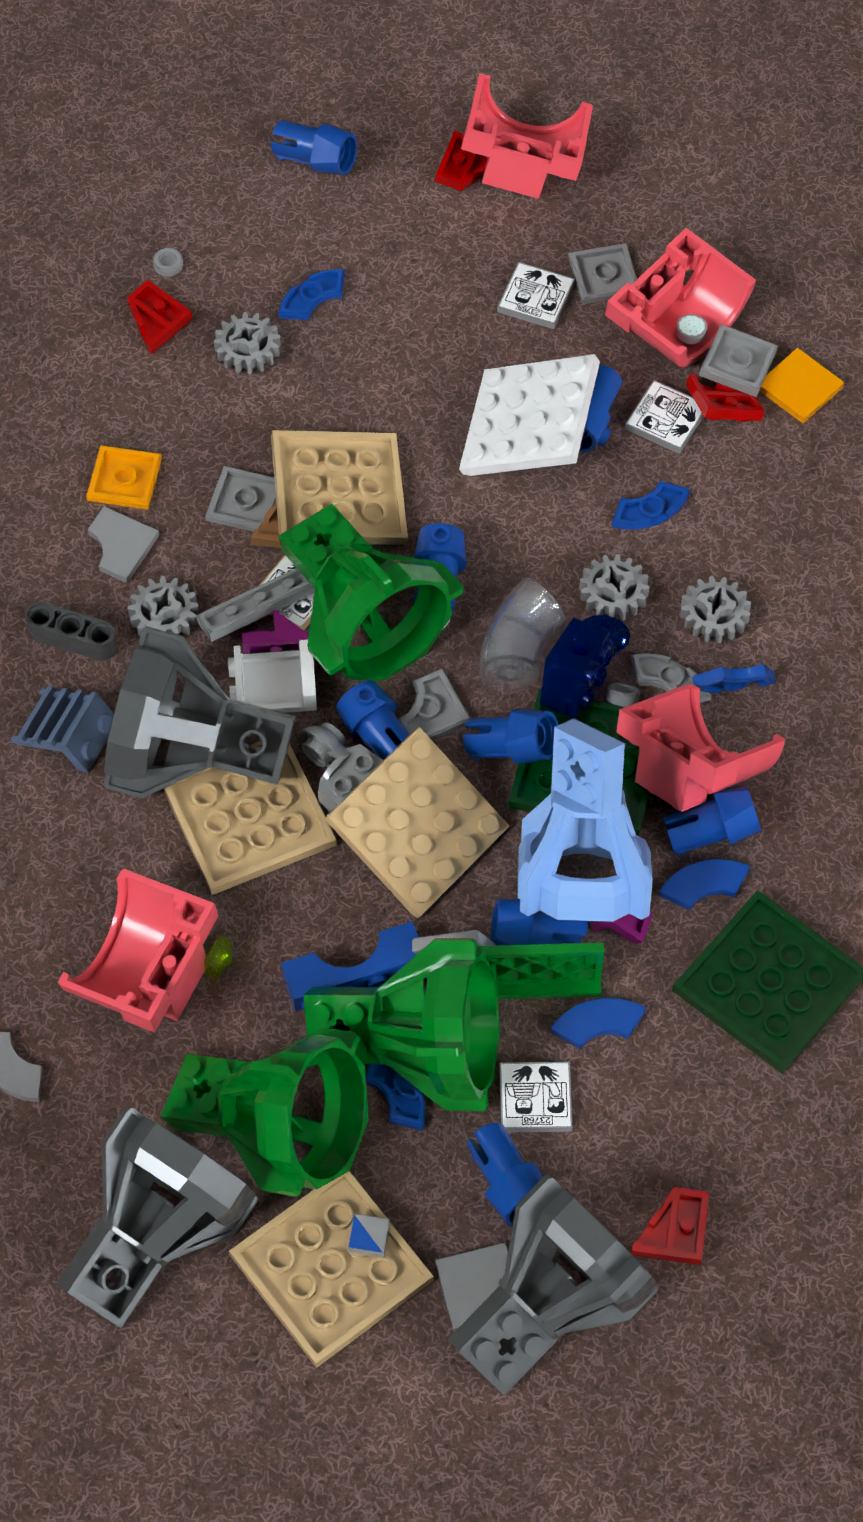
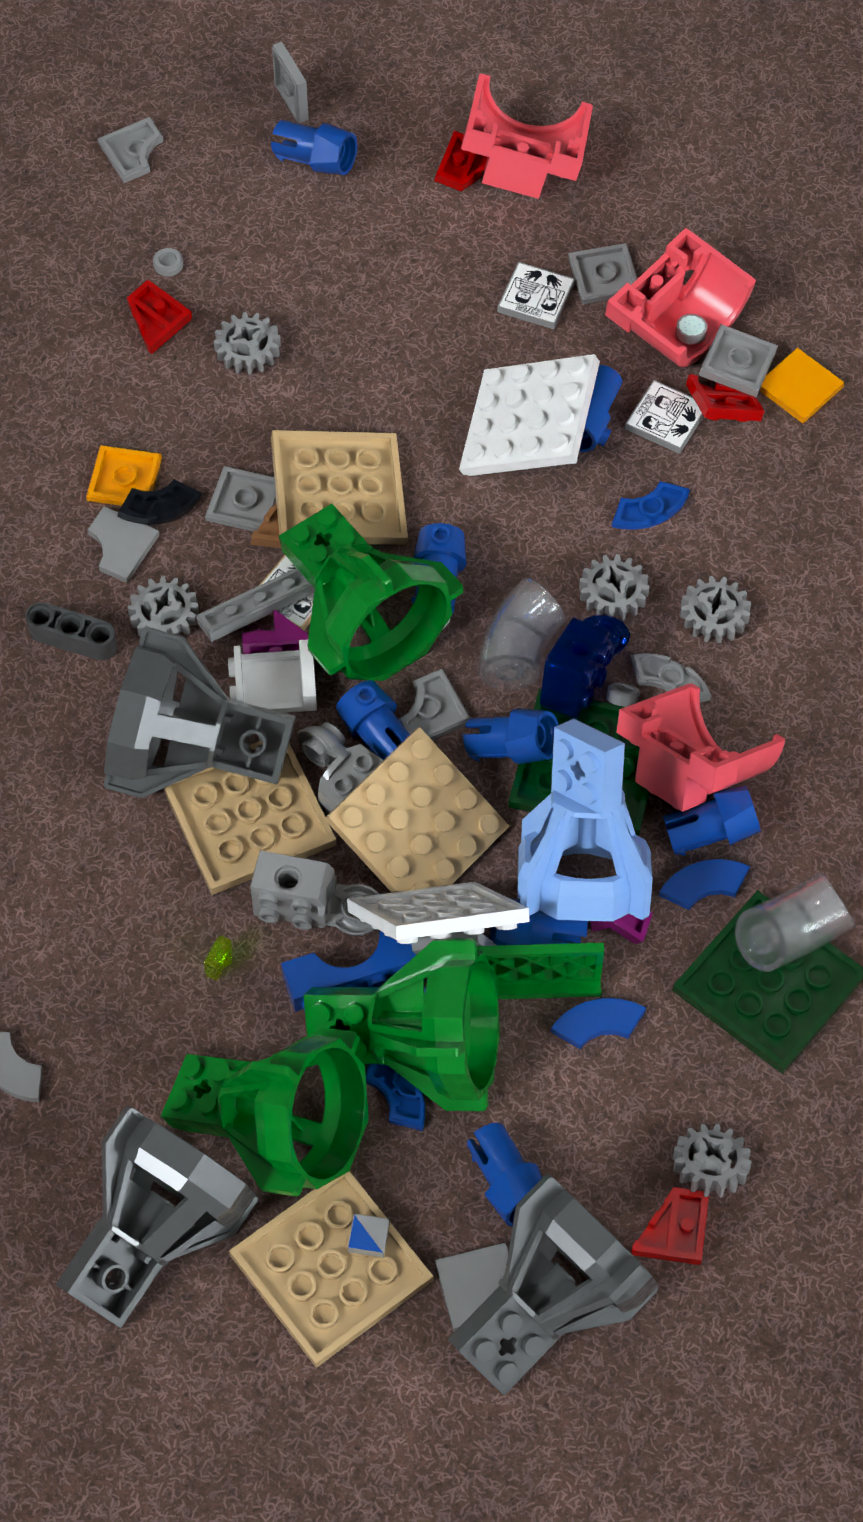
sand blue plate [10,686,114,773] -> none
coral piece [58,869,218,1033] -> none
blue tile [278,269,345,320] -> none
tile [499,1062,573,1132] -> none
blue tile [692,664,776,693] -> none
none -> light grey tile [98,117,163,183]
none -> black tile [117,479,202,525]
none -> light grey brick [250,850,379,936]
none -> light grey tile [272,42,309,123]
none -> white plate [347,882,530,944]
none -> light grey gear [672,1124,752,1197]
none -> clear brick [735,871,856,972]

